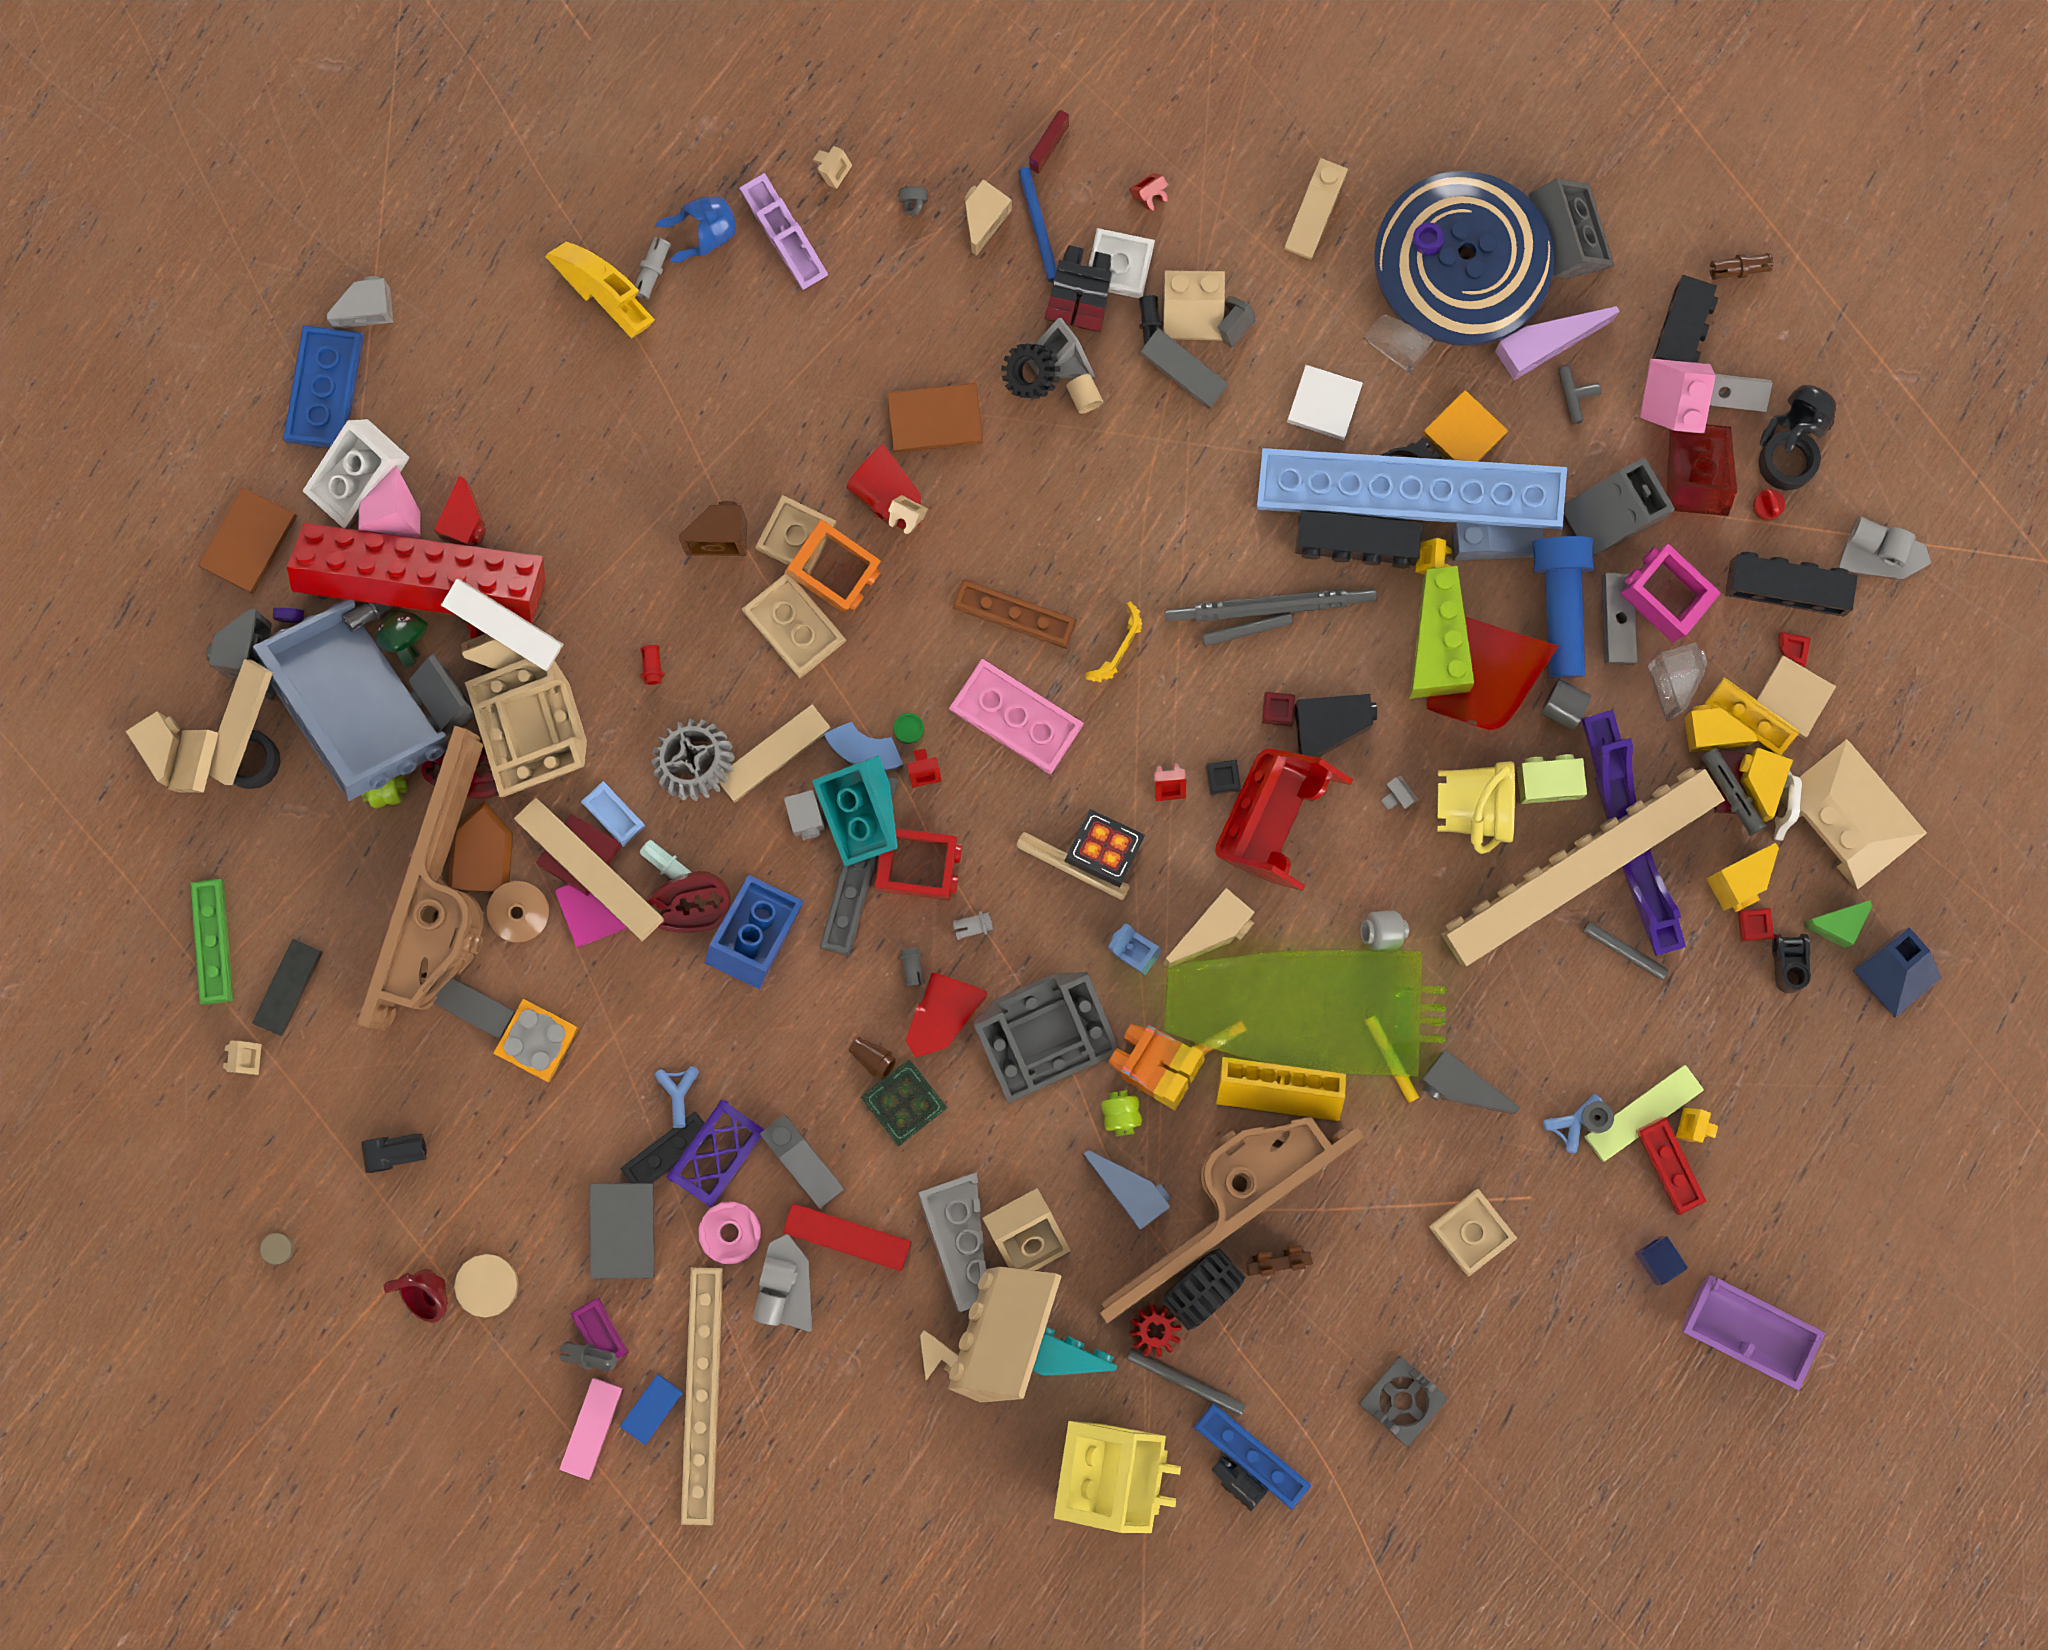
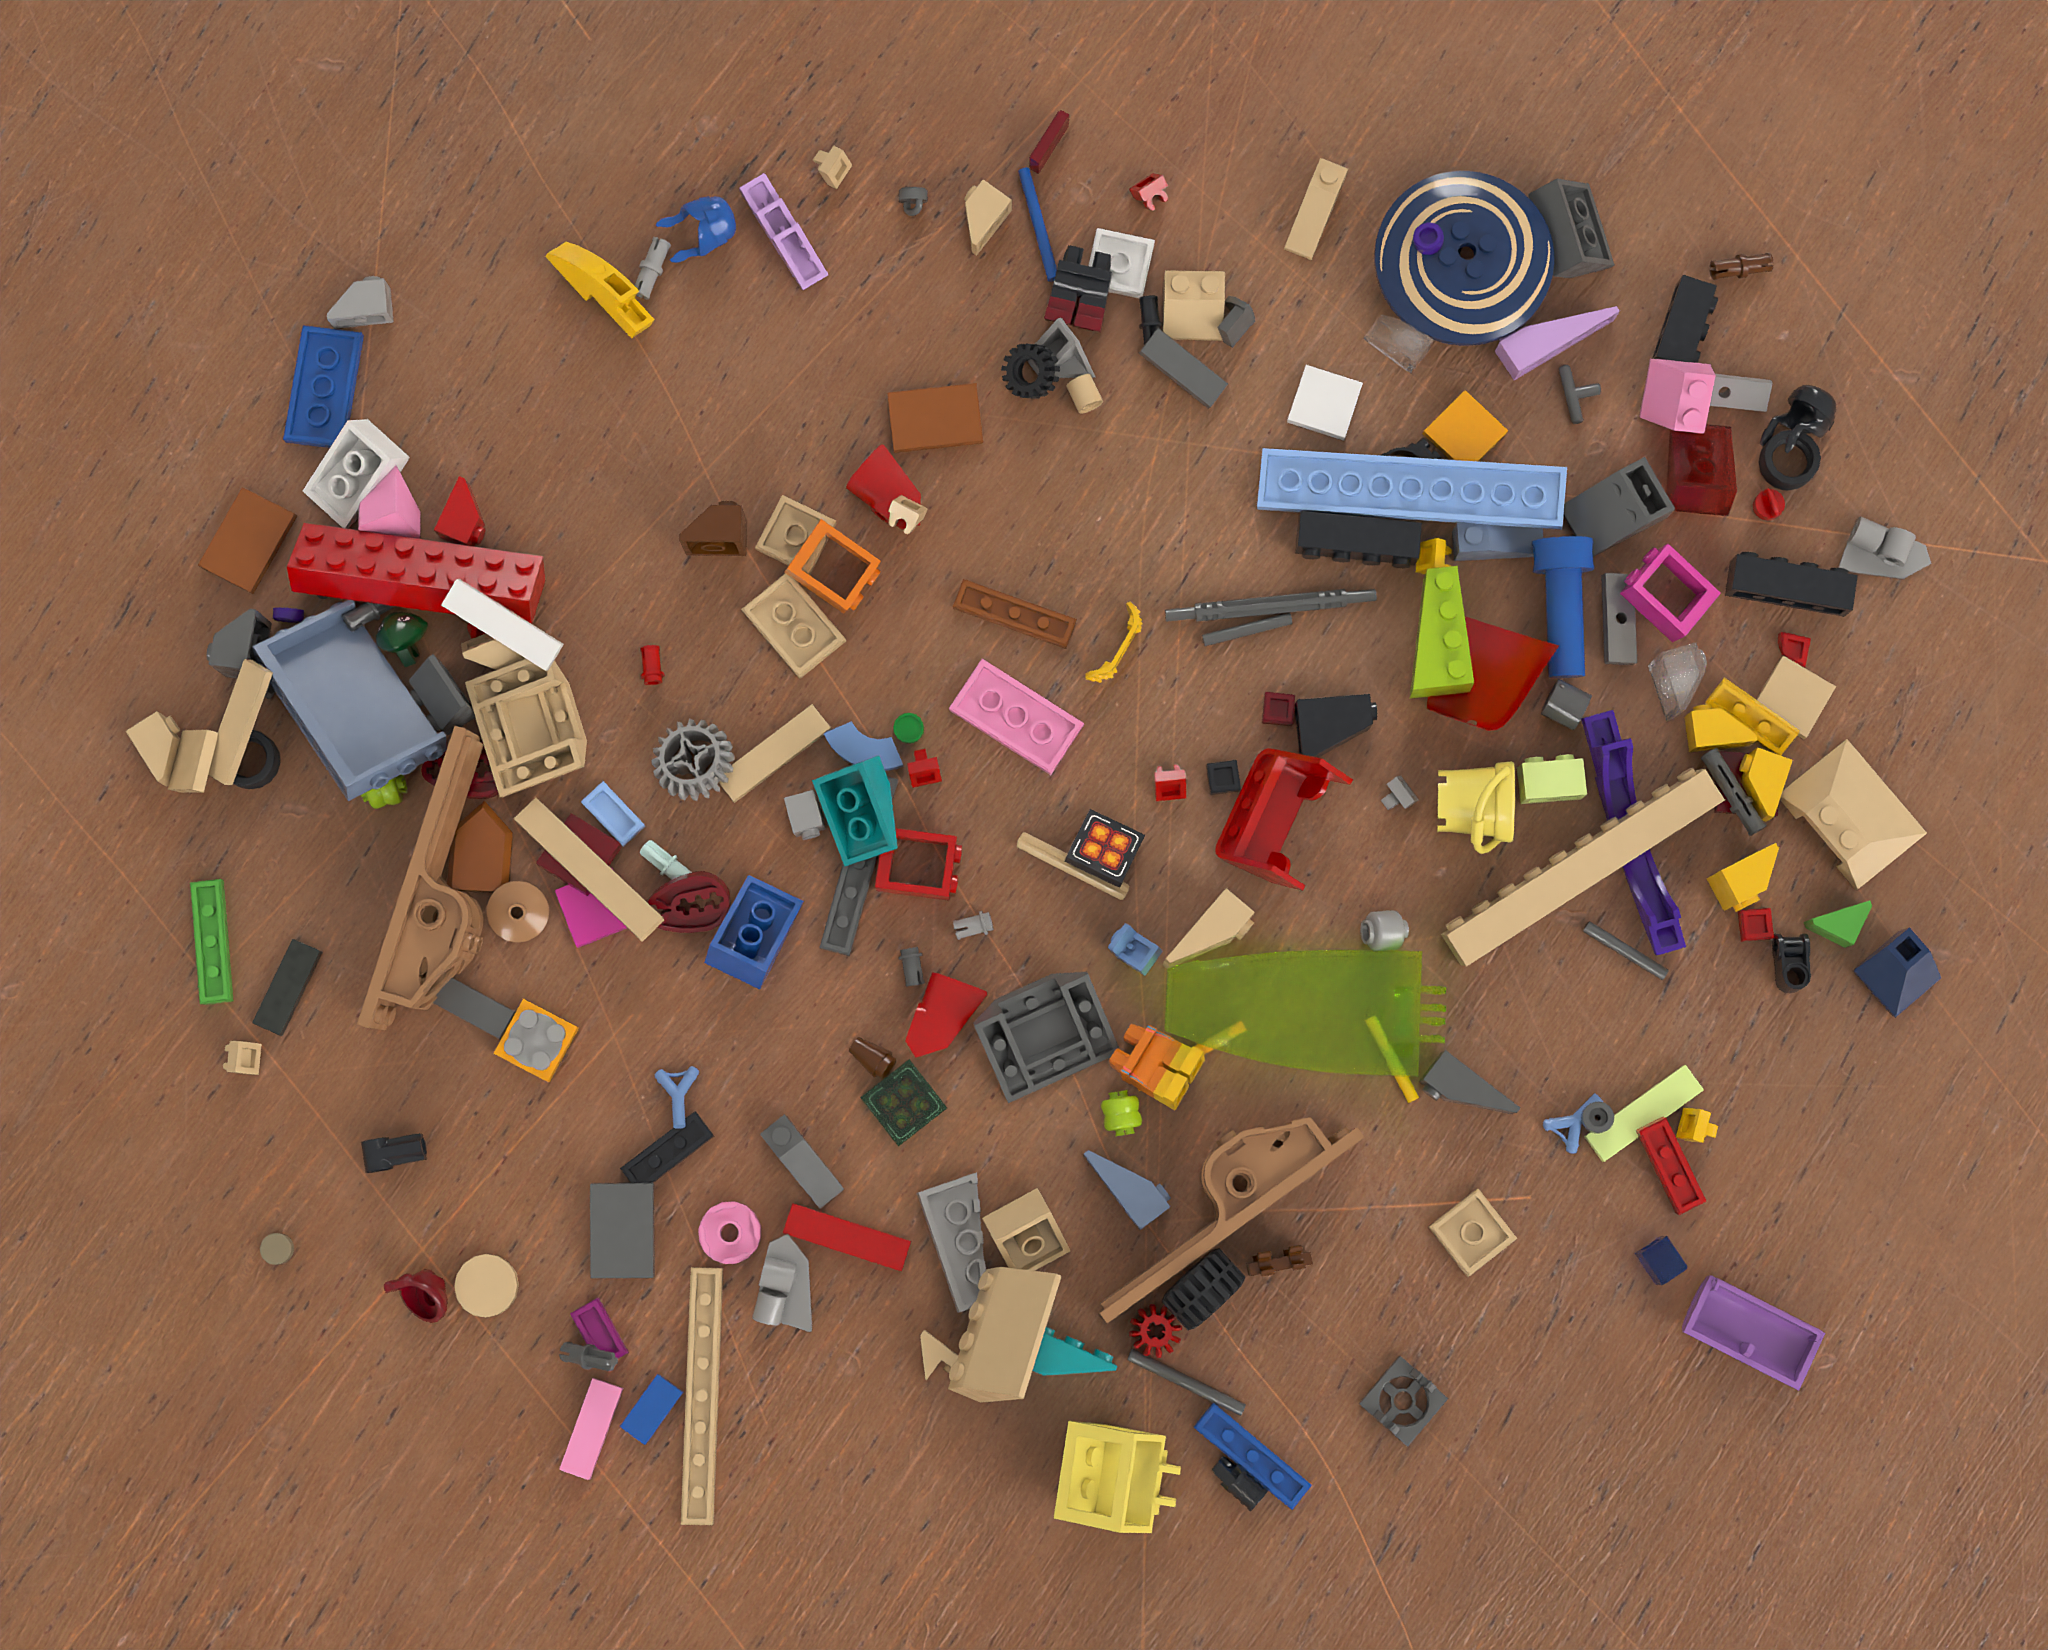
dark purple window [666,1099,765,1207] -> none
yellow brick [1216,1057,1346,1121] -> none
white helmet [1773,770,1802,841] -> none

